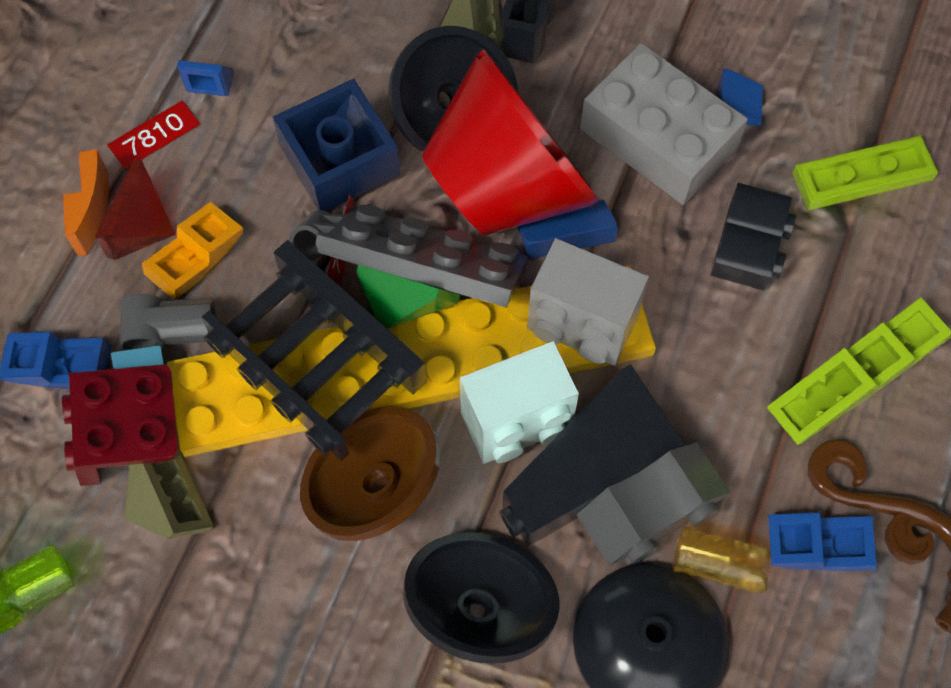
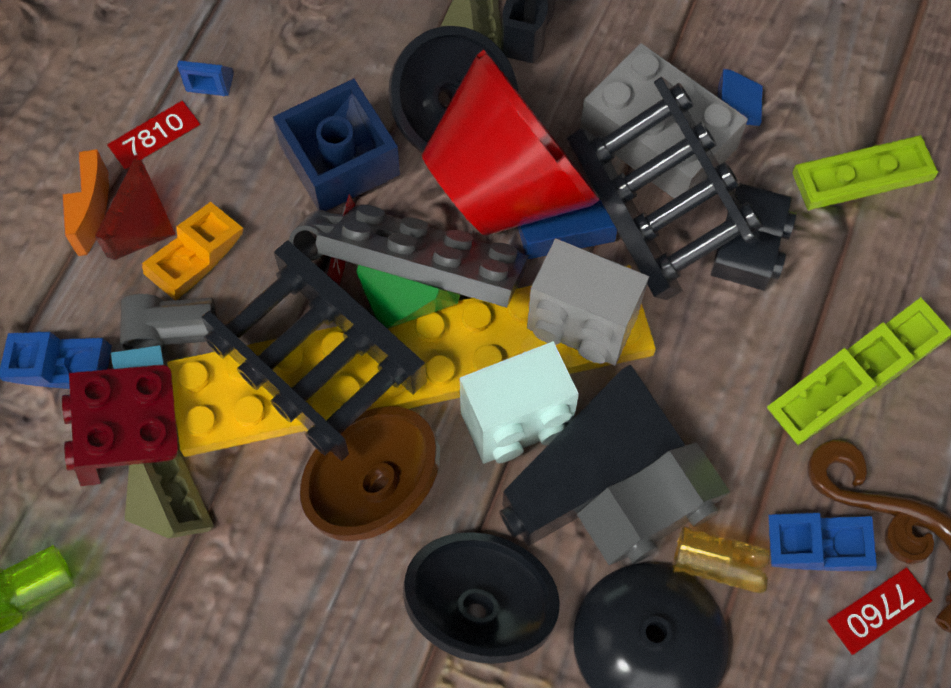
none -> black fence [567,76,764,300]
none -> red sticker [827,567,932,655]

